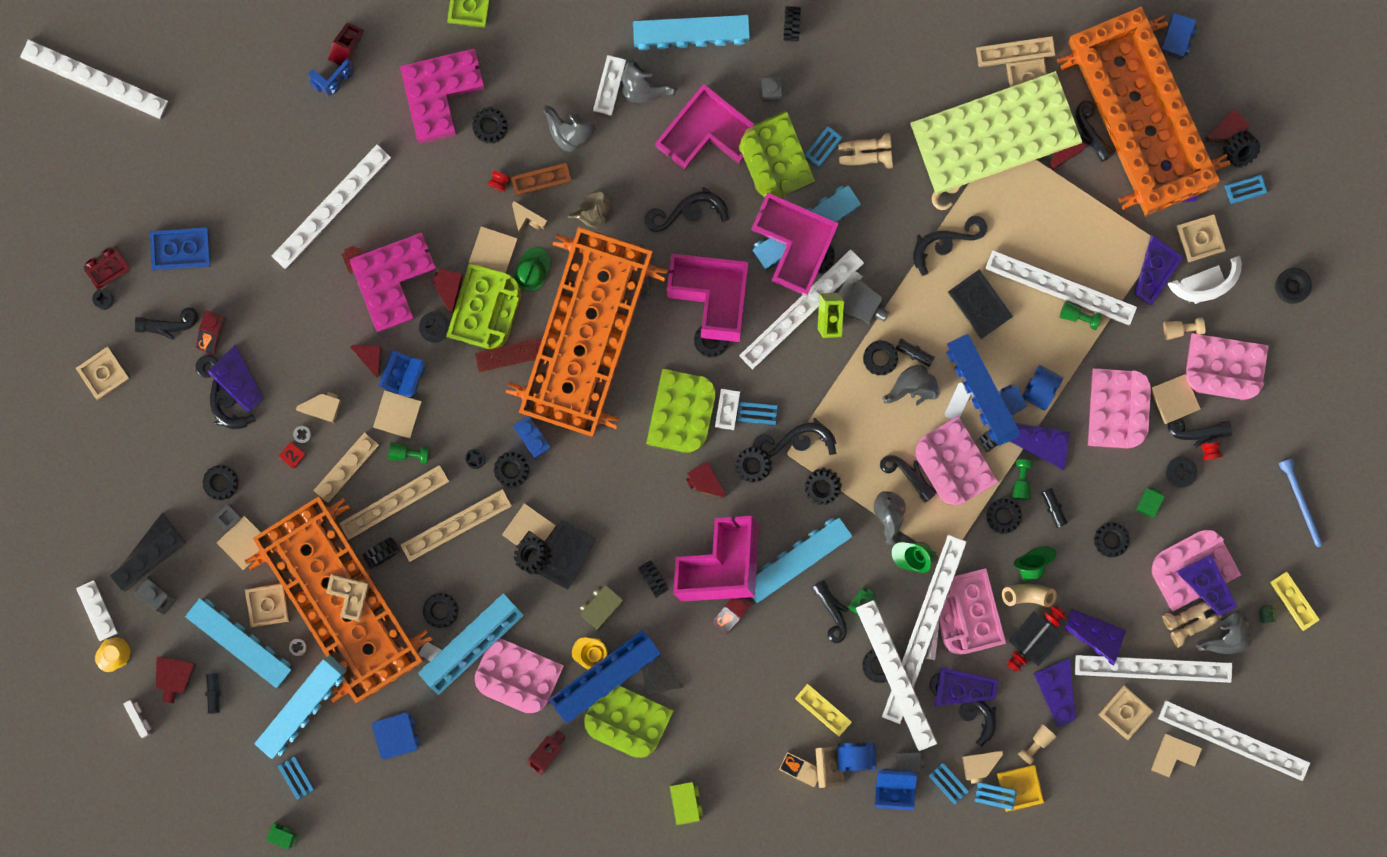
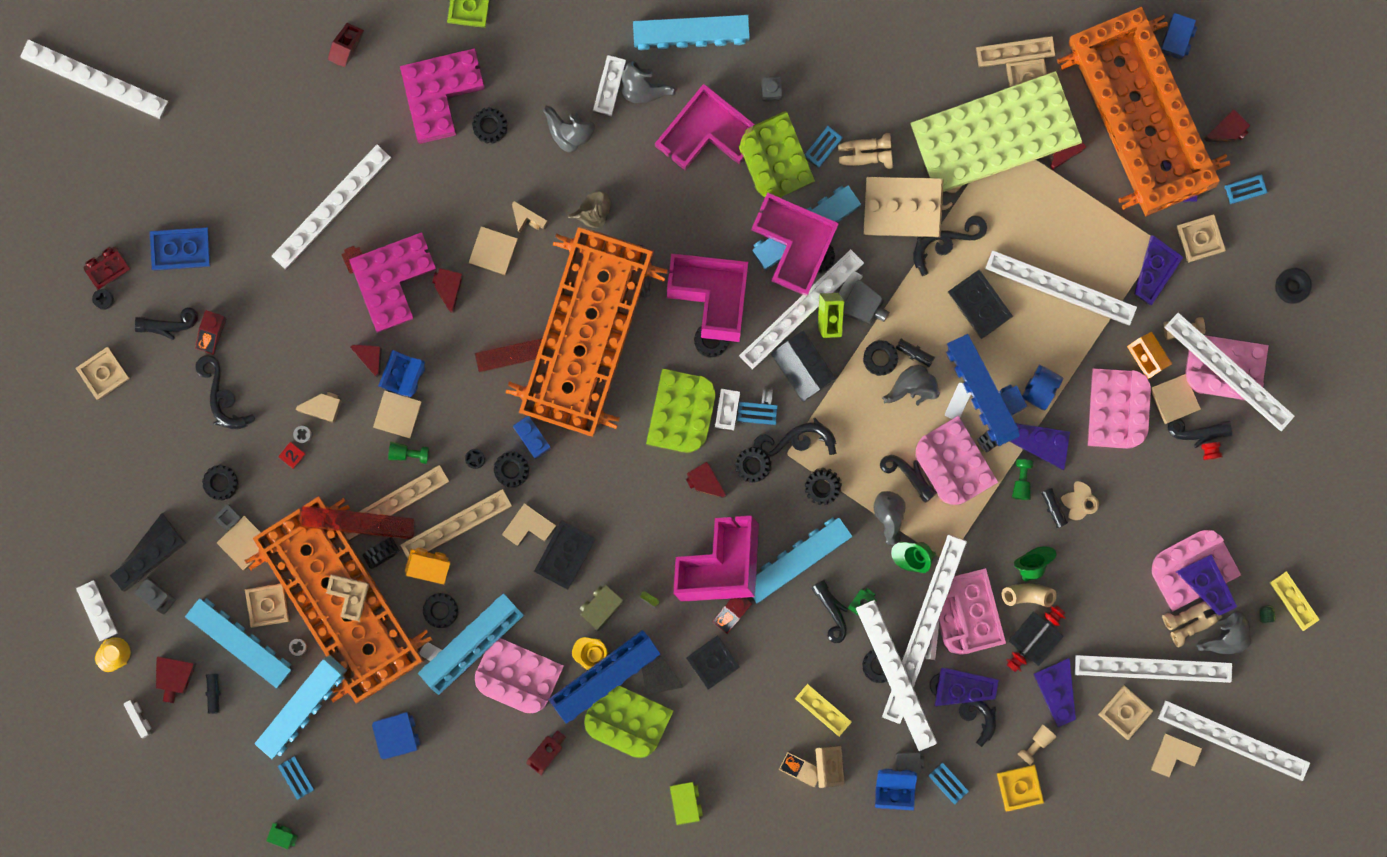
dark purple wing [207,345,263,413] -> none
blue bracket [308,58,353,96] -> none
tan plate [313,432,380,504] -> none
black gear [419,312,450,343] -> none
lime plate [446,263,522,350] -> none
red wheel [487,170,511,192] -> none
dark orange plate [511,163,571,196] -> none
green piece [514,247,551,292] -> none
black tyre [514,537,552,575] -> none
black tyre [638,560,669,597] -> none
black plant [645,187,729,232] -> none
black tyre [783,6,801,42] -> none
blue brick [837,742,877,771] -> none
tan slope [962,751,1003,783] -> none
dark azure tile [975,782,1017,810] -> none
black tyre [986,498,1022,534] -> none
green piece [1059,301,1102,330] -> none
dark purple wing [1065,609,1126,666] -> none
black plant [1076,101,1115,162] -> none
black tyre [1094,522,1130,558] -> none
green brick [1135,487,1165,518] -> none
black gear [1166,456,1198,488] -> none
white piece [1168,256,1242,304] -> none
black tyre [1223,131,1261,168] -> none
medium blue piece [1278,458,1323,547] -> none
none -> clear red plate [299,506,414,539]
none -> light orange brick [405,548,450,584]
none -> clear neon green tile [640,591,660,608]
none -> black plate [686,635,740,690]
none -> light grey bush [761,386,773,405]
none -> black slope [771,331,836,402]
none -> tan plate [864,177,943,237]
none -> tan plate [1061,481,1099,520]
none -> light orange brick [1127,332,1172,379]
none -> white plate [1164,313,1295,431]

